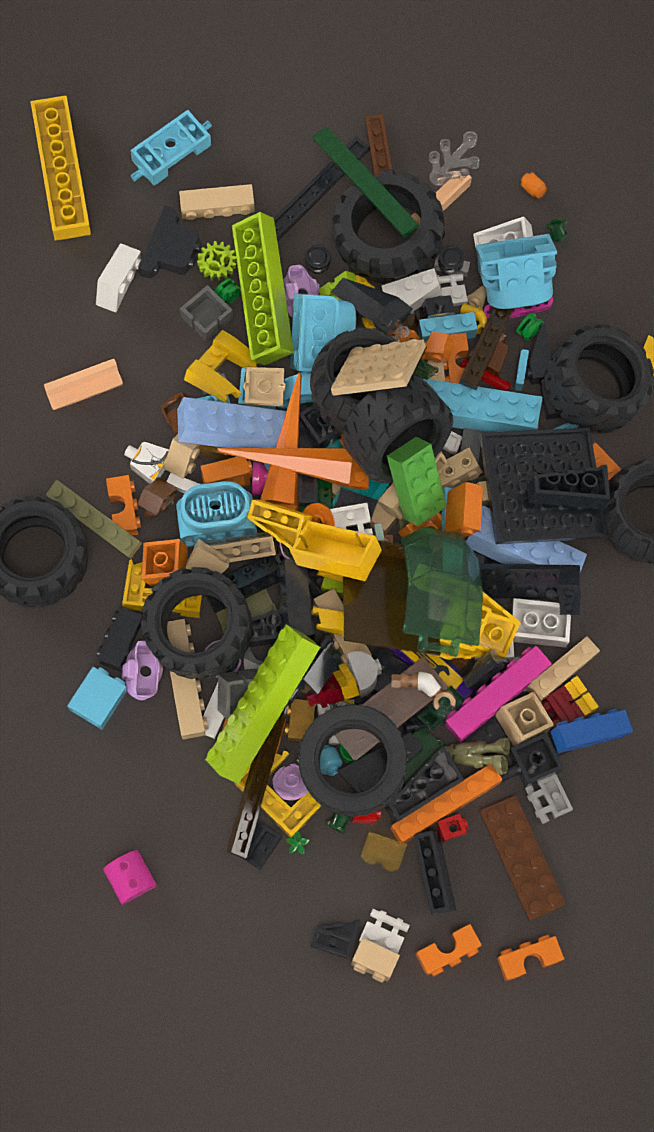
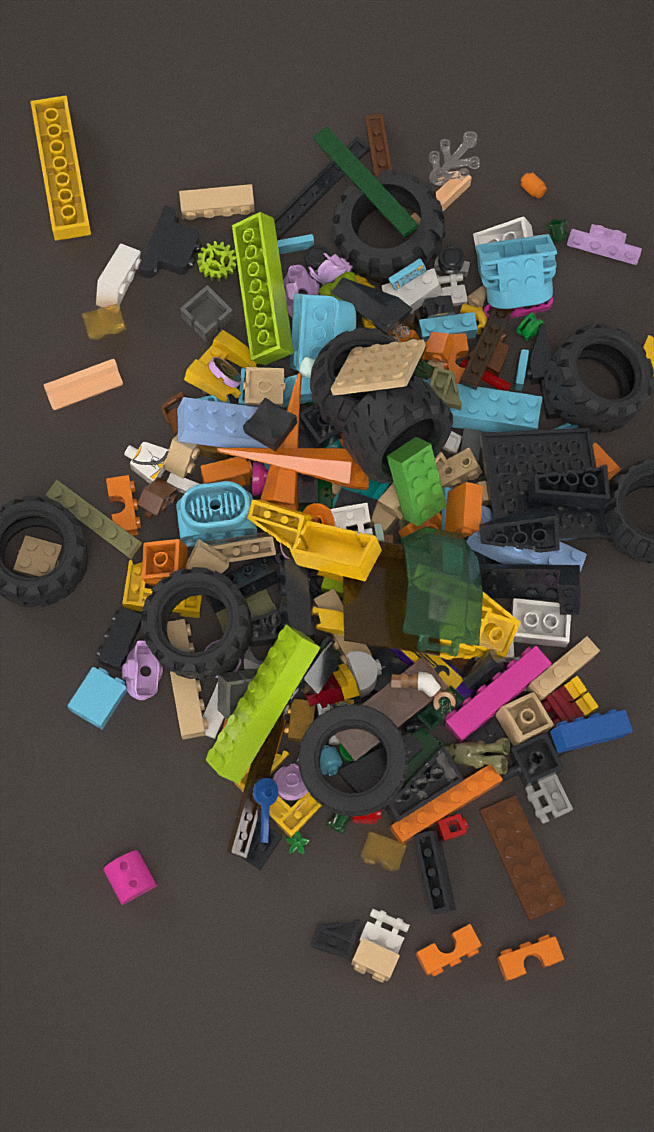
medium azure brick [130,110,212,186] -> none
green wheel [214,278,241,306] -> none
none -> tan plate [13,535,63,578]
none -> clear yellow brick [82,303,126,340]
none -> tile [209,357,242,388]
none -> black brick [242,398,298,452]
none -> blue piece [253,778,278,843]
none -> medium azure tile [277,234,314,255]
none -> light aqua piece [299,357,315,378]
none -> lavender piece [309,253,354,286]
none -> medium azure tile [389,259,427,291]
none -> olive wing [430,367,462,410]
none -> black wedge [479,505,560,553]
none -> lavender bracket [567,224,642,265]

